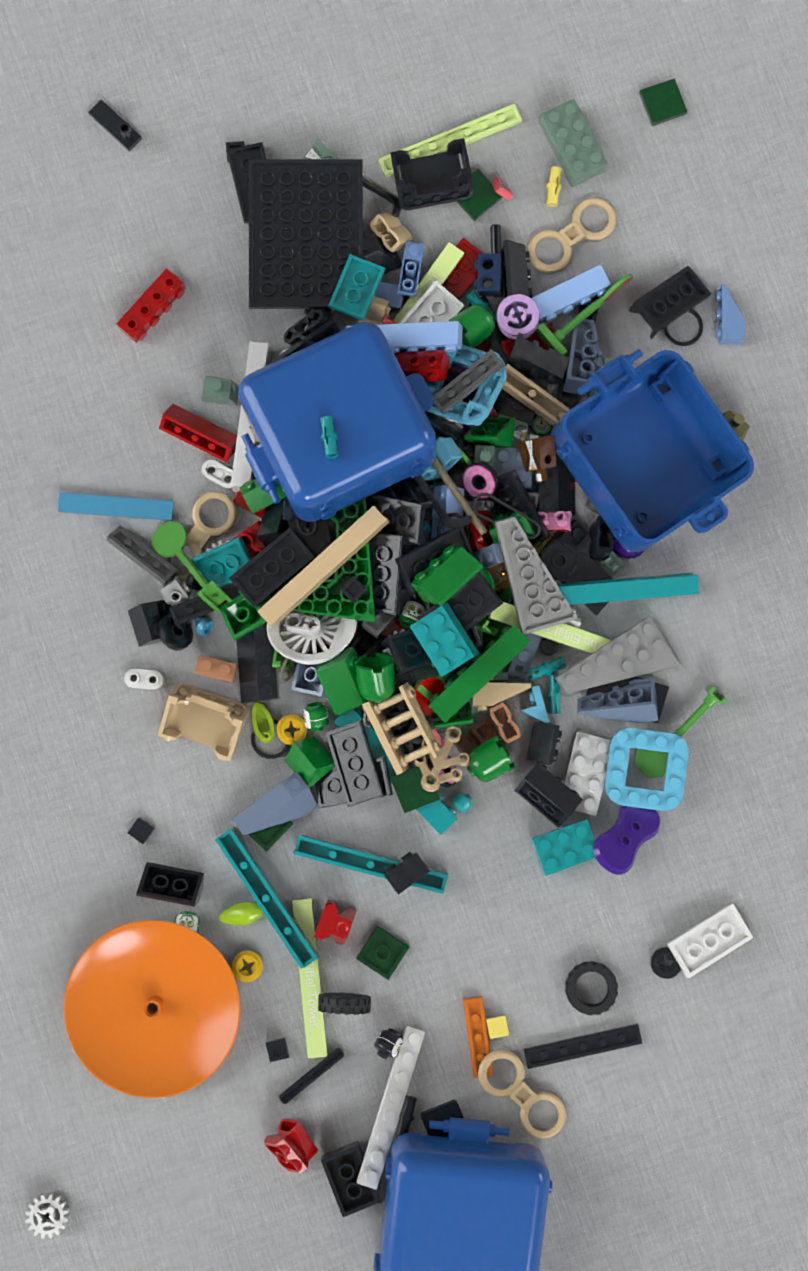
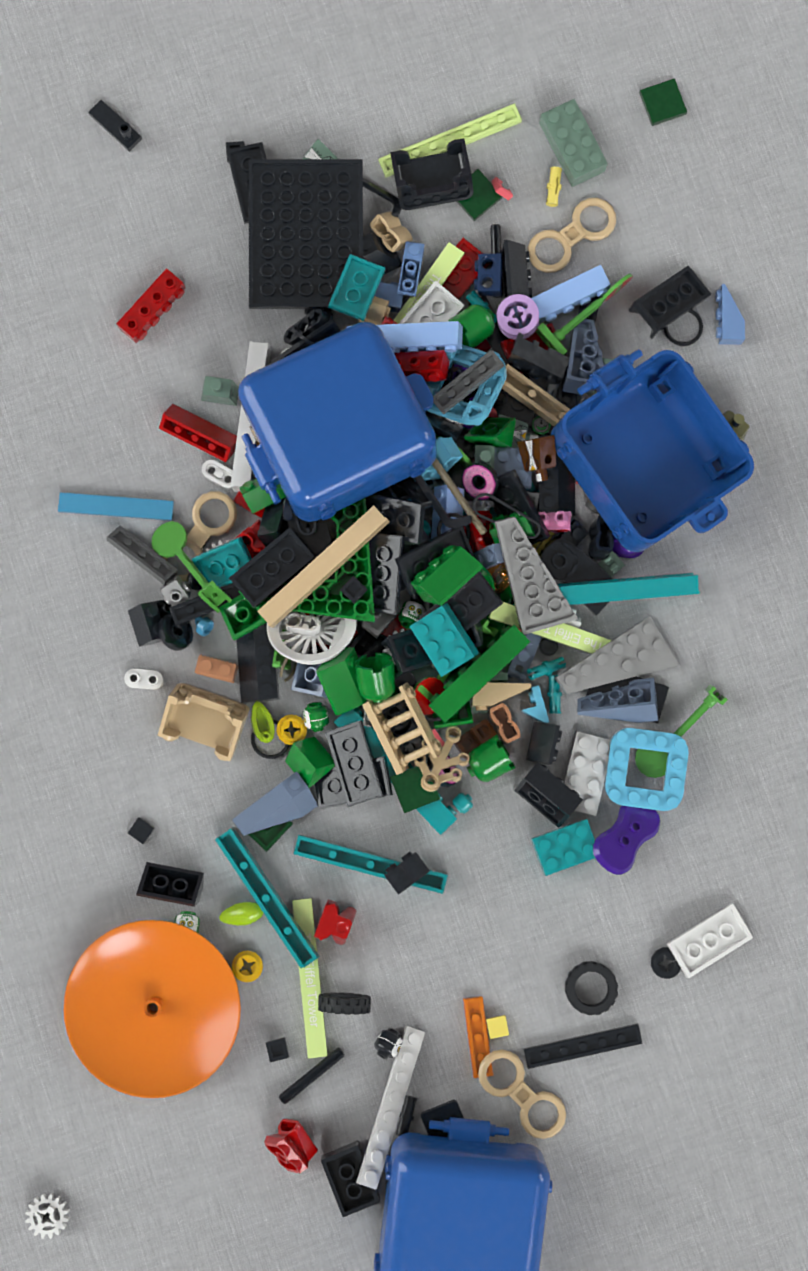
teal pin [320,416,338,459] -> none
dark green tile [356,925,410,980] -> none

